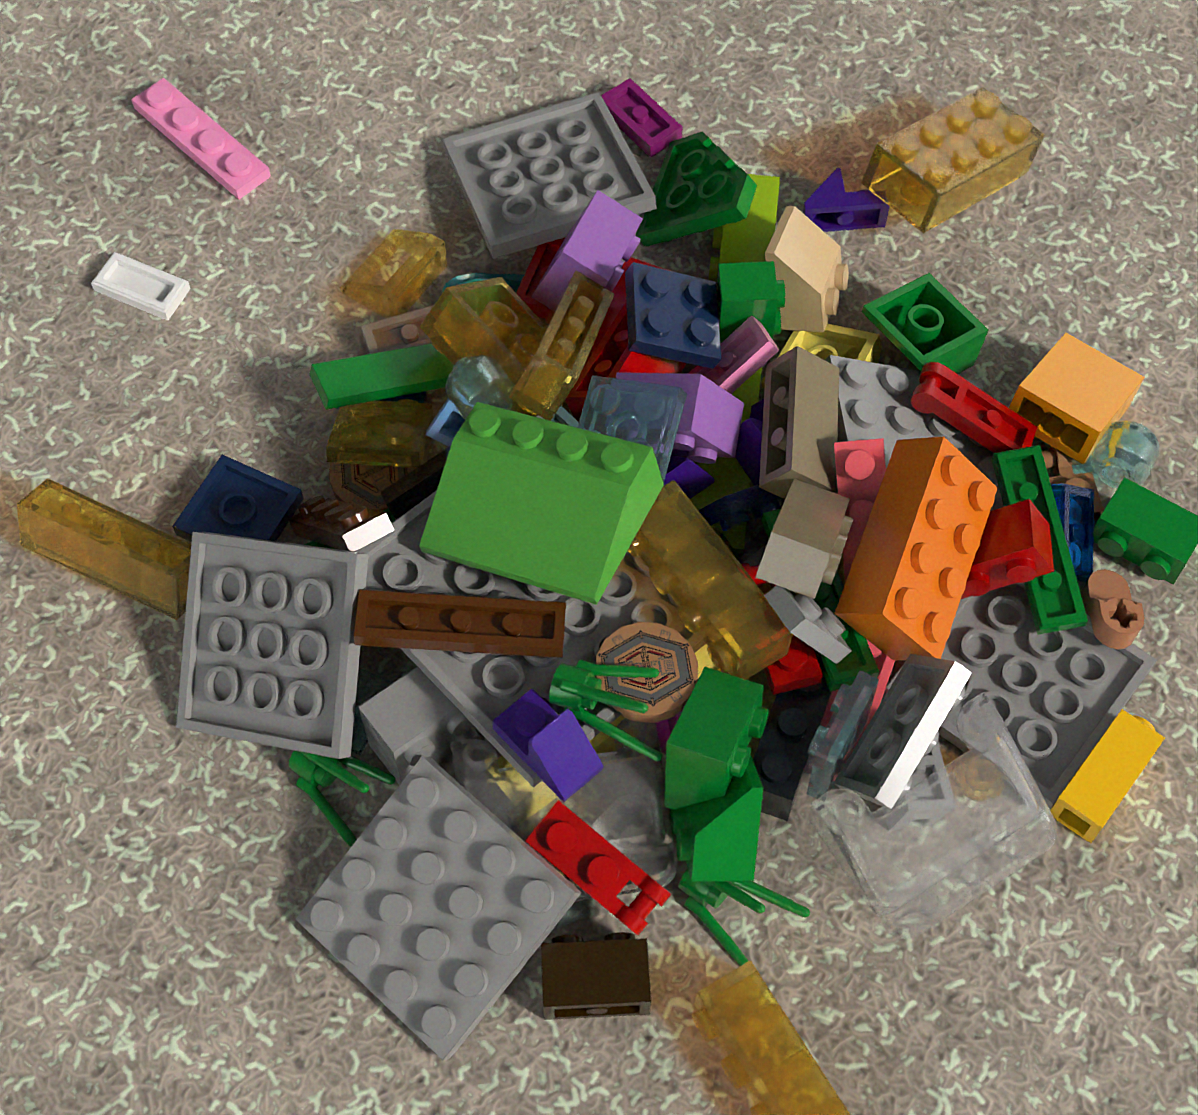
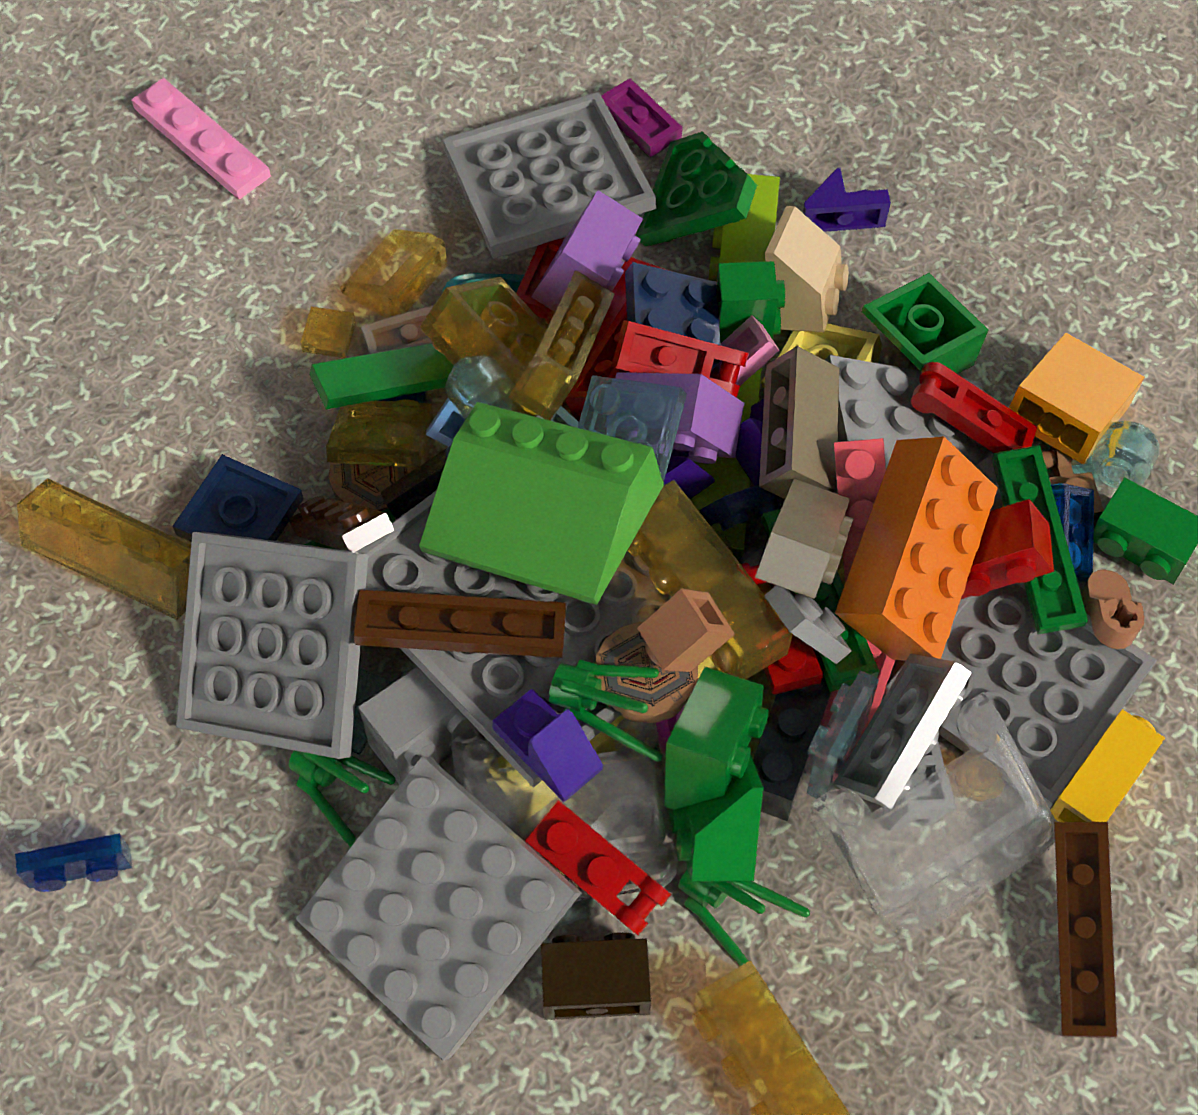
white tile [91,252,190,321] -> none
clear yellow brick [861,87,1045,234] -> none
none -> clear blue plate [15,833,132,892]
none -> clear yellow plate [300,306,356,358]
none -> red plate [611,320,749,398]
none -> nougat brick [637,589,735,672]
none -> reddish brown plate [1054,822,1117,1039]

